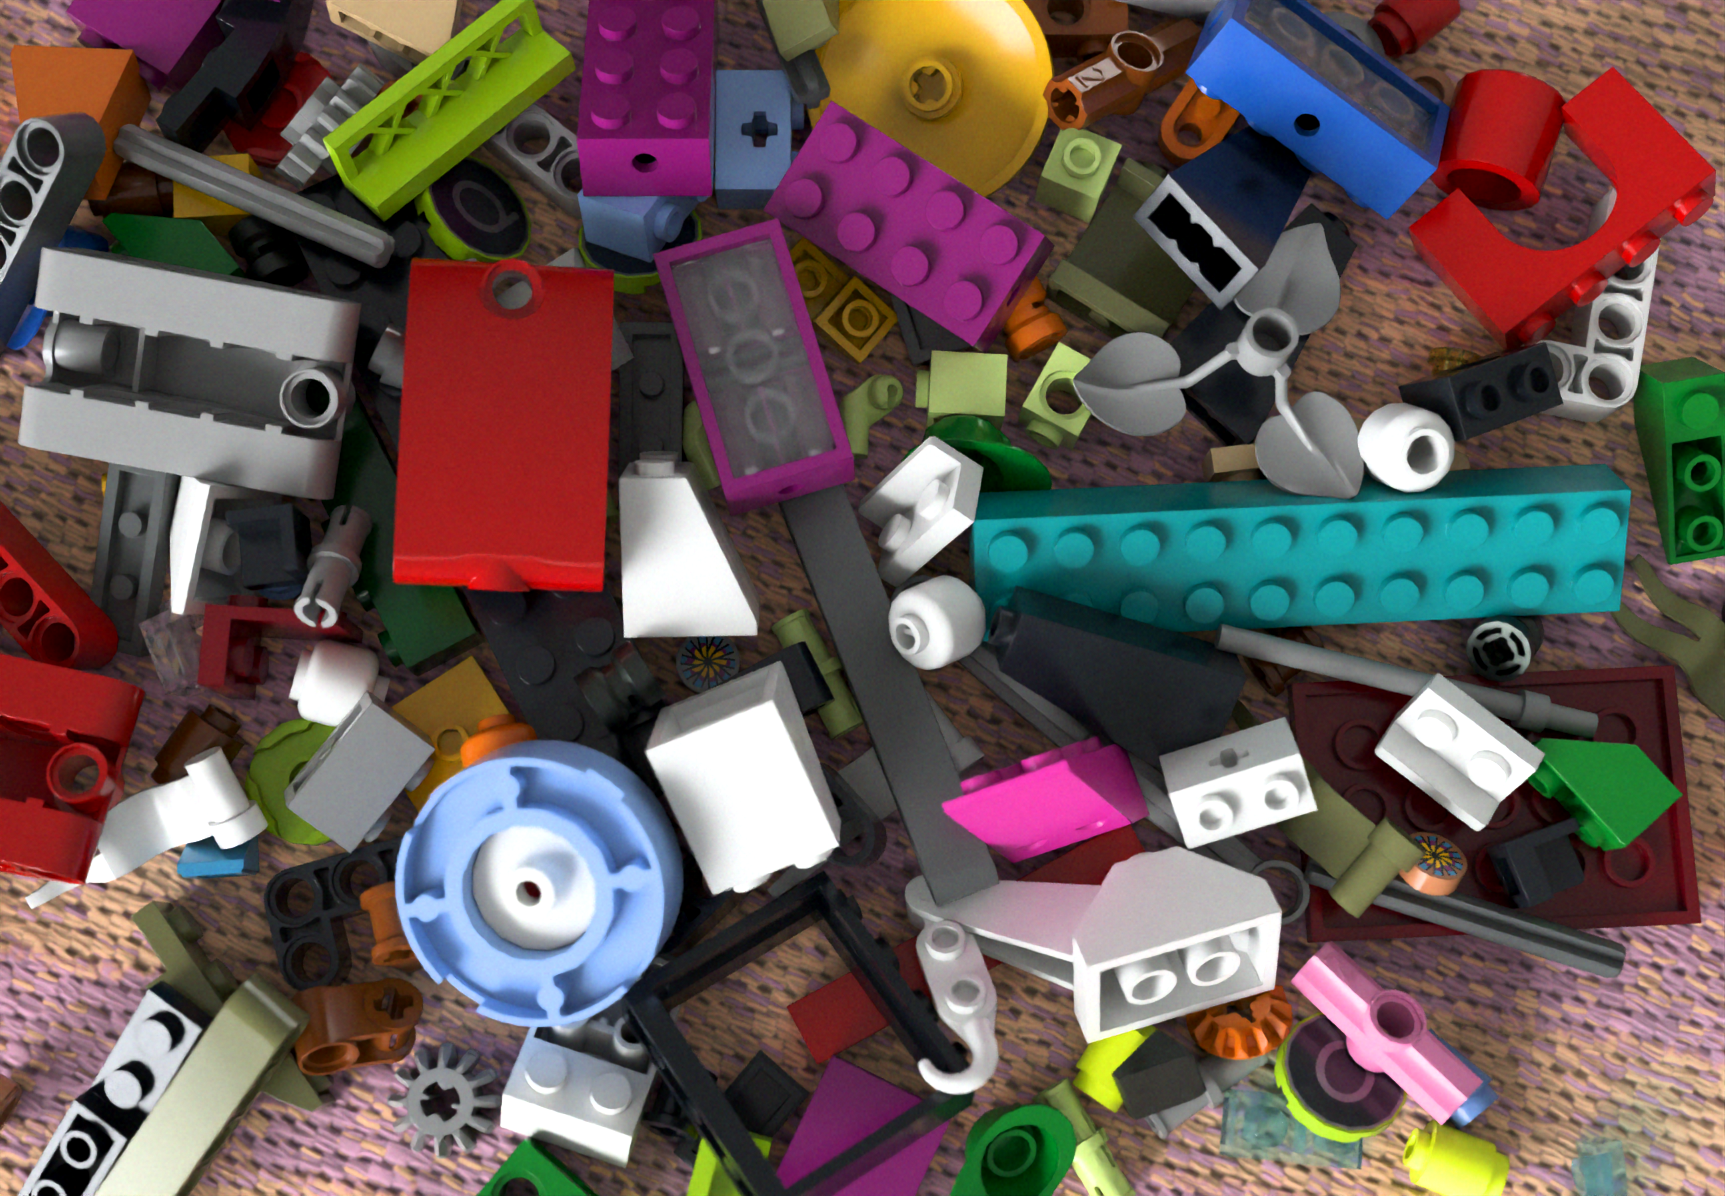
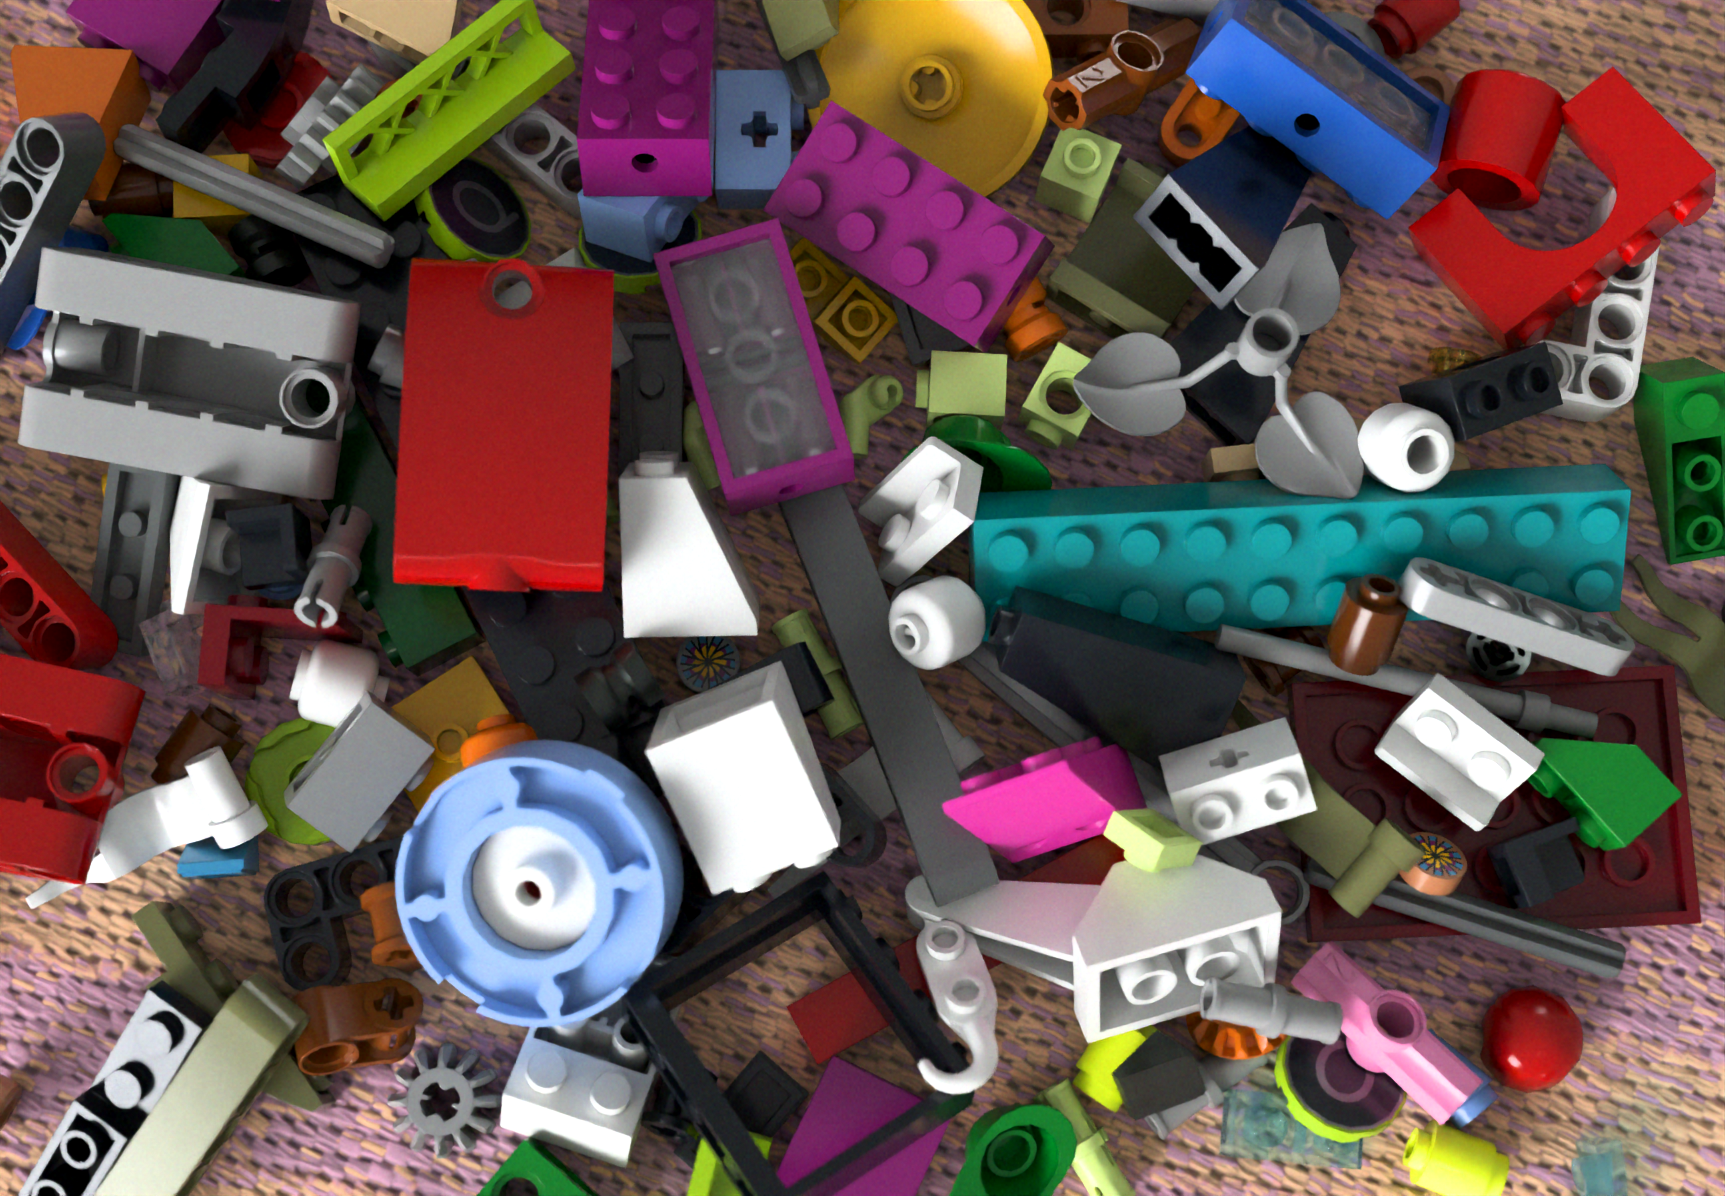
none -> yellowish green plate [1104,808,1202,872]
none -> light grey pin [1200,976,1343,1045]
none -> reddish brown brick [1327,574,1409,676]
none -> light grey beam [1398,557,1636,677]
none -> red hair [1480,985,1583,1093]

